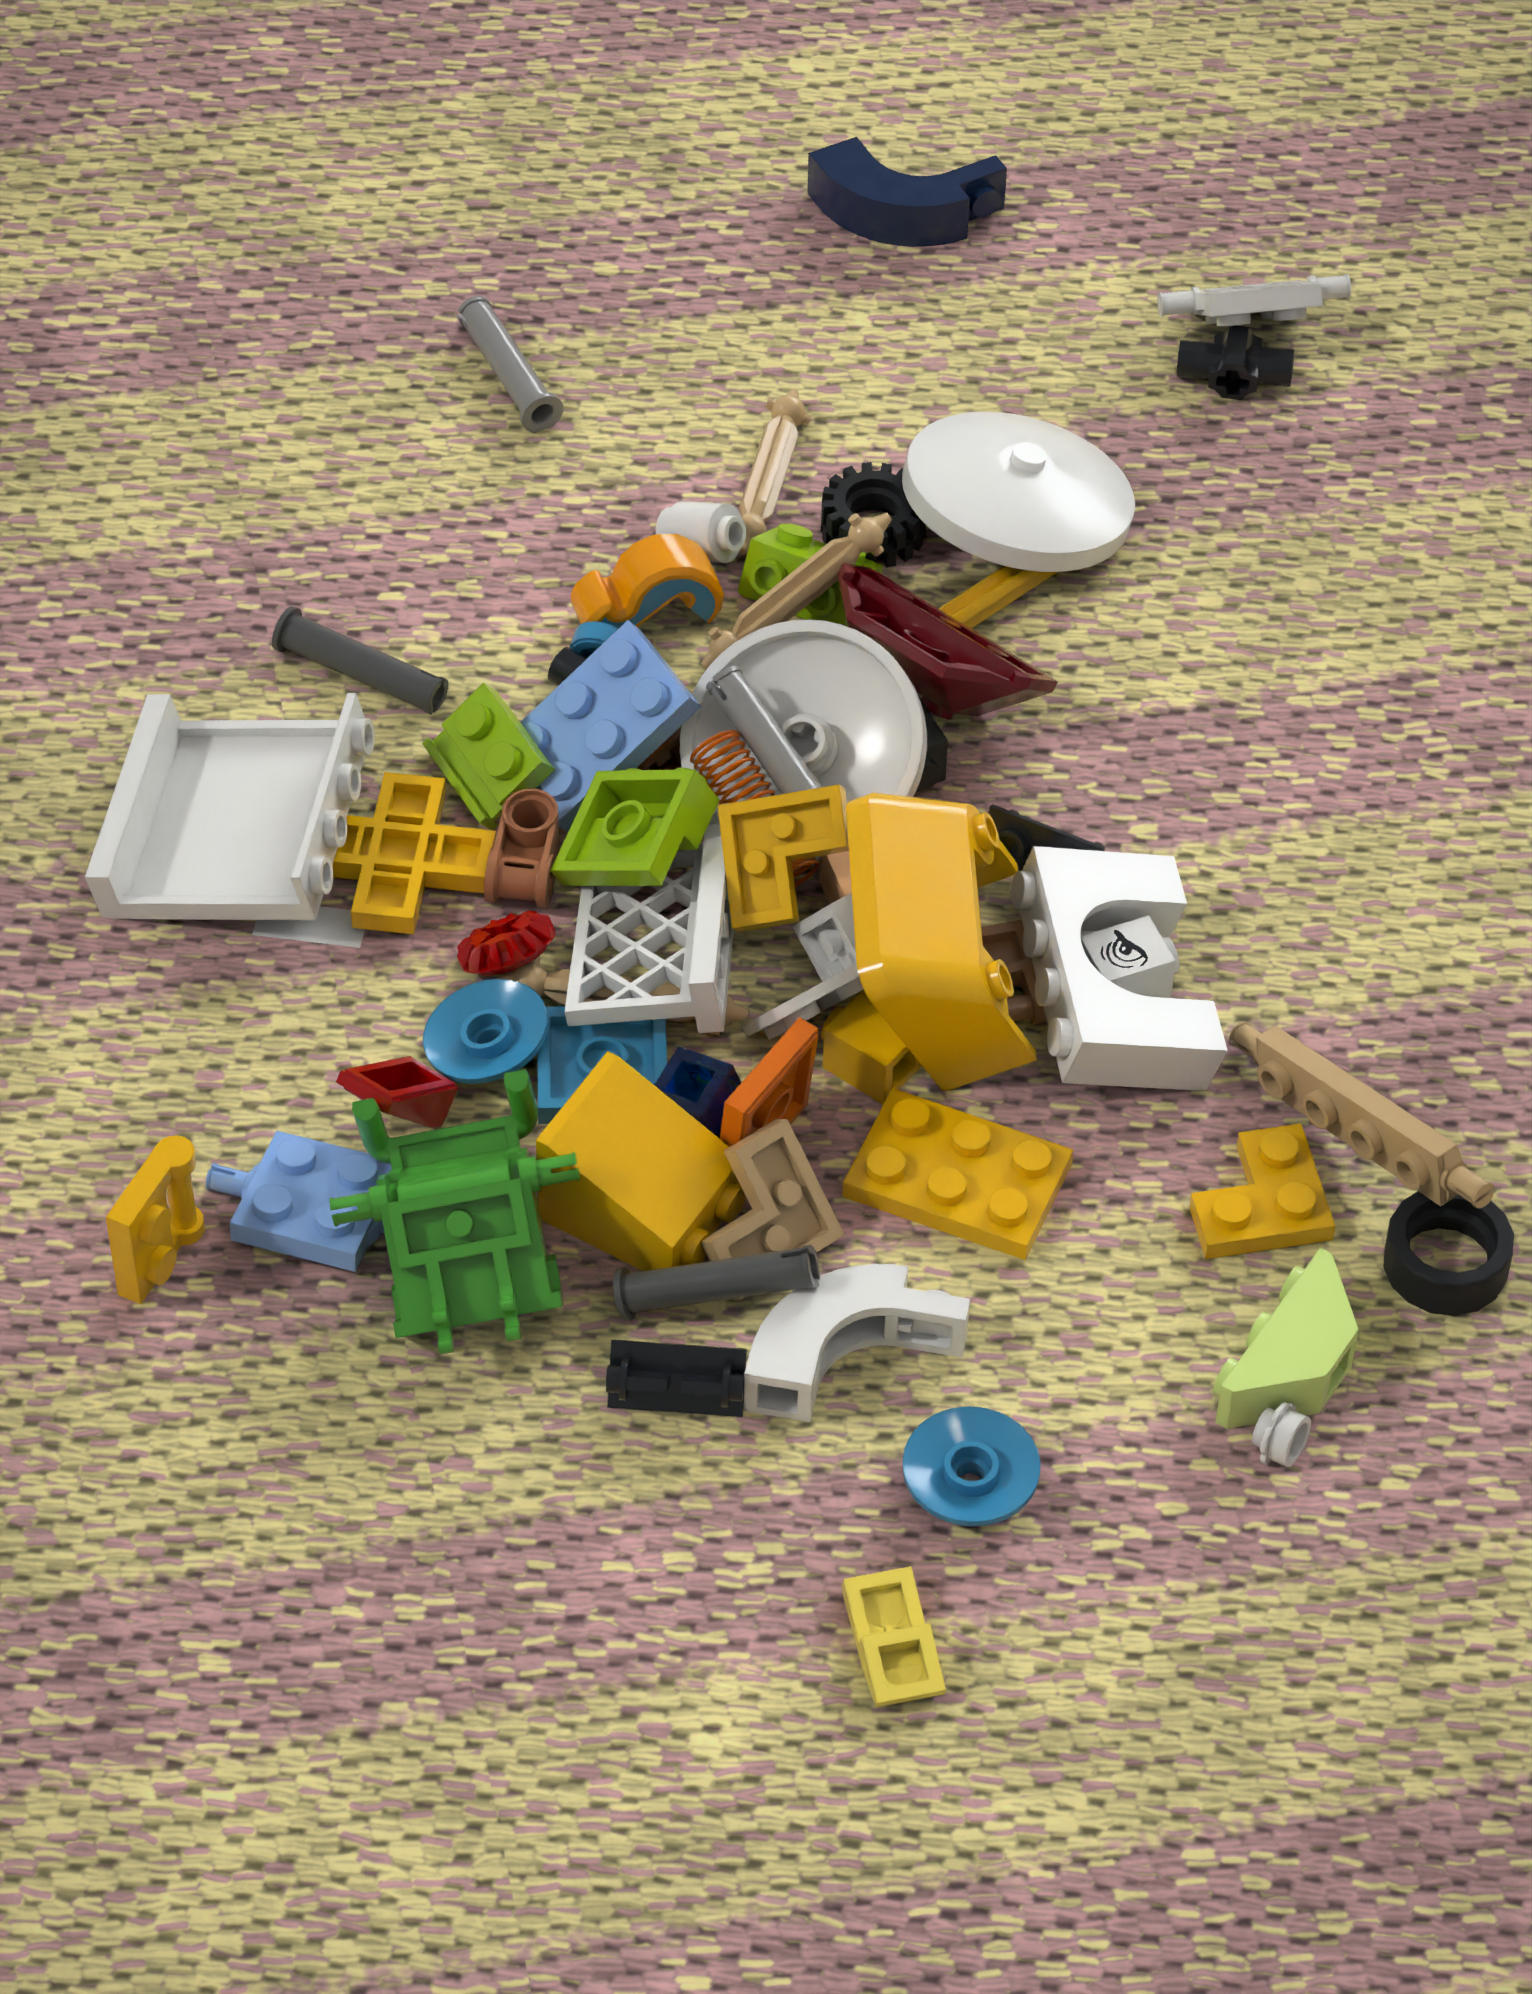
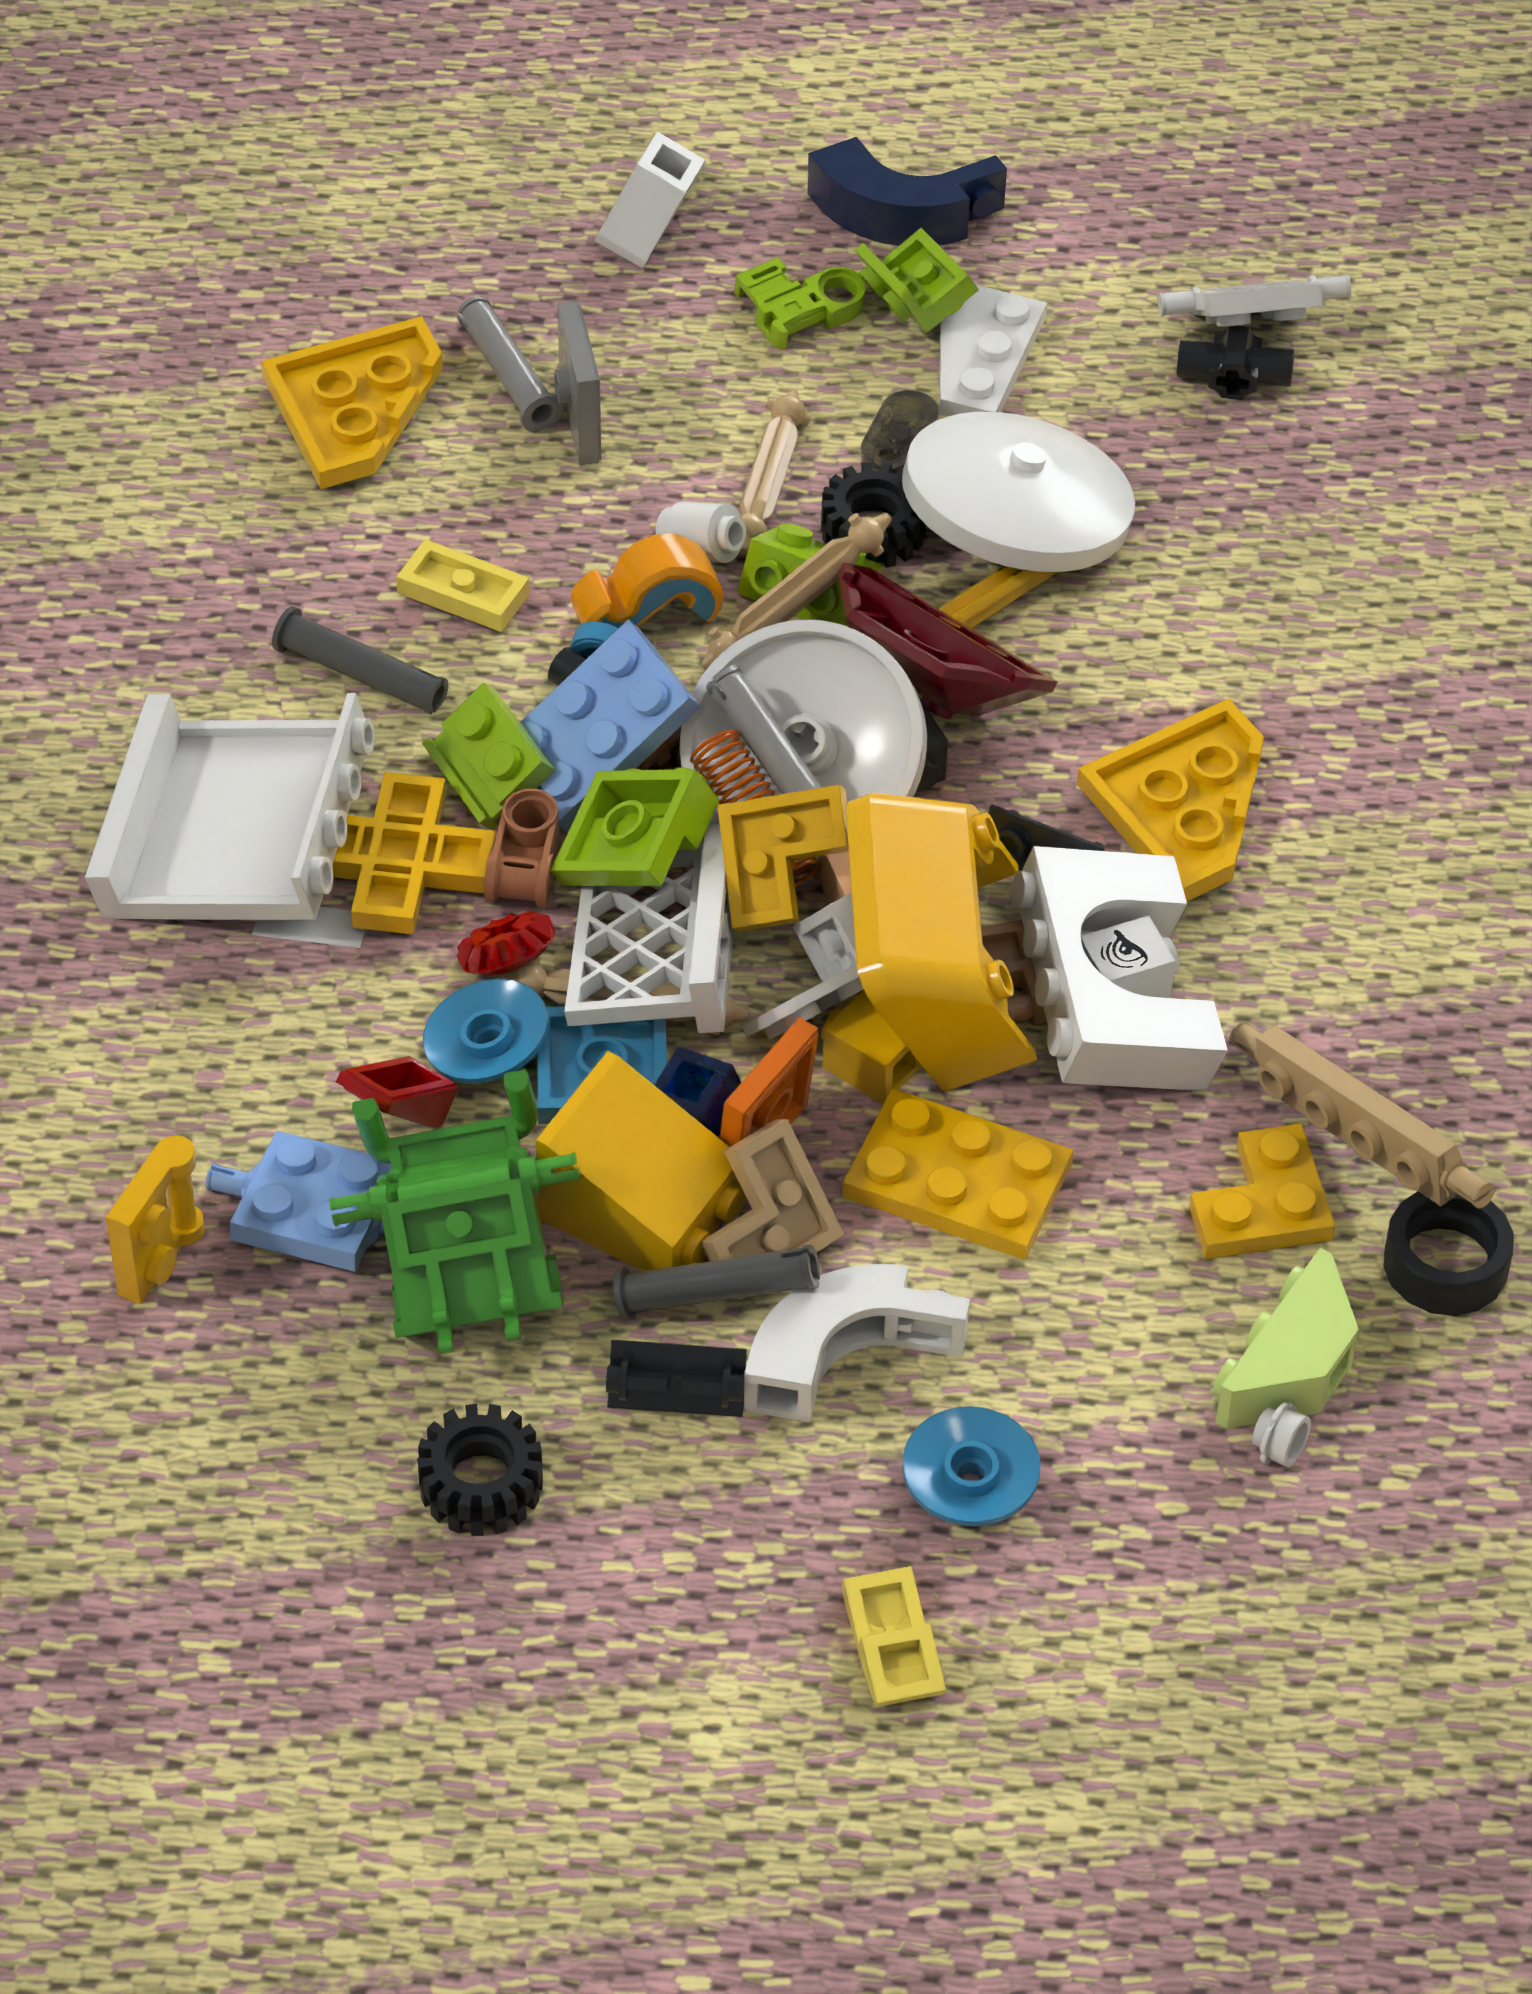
none -> yellow plate [261,316,443,489]
none -> light yellow plate [396,539,530,632]
none -> black tyre [417,1403,543,1536]
none -> light grey plate [554,301,602,465]
none -> white slope [594,132,706,269]
none -> lime piece [734,257,866,350]
none -> lime bracket [855,228,979,333]
none -> clear smoke plate [860,390,939,475]
none -> white wing [940,285,1047,416]
none -> yellow plate [1077,698,1264,902]

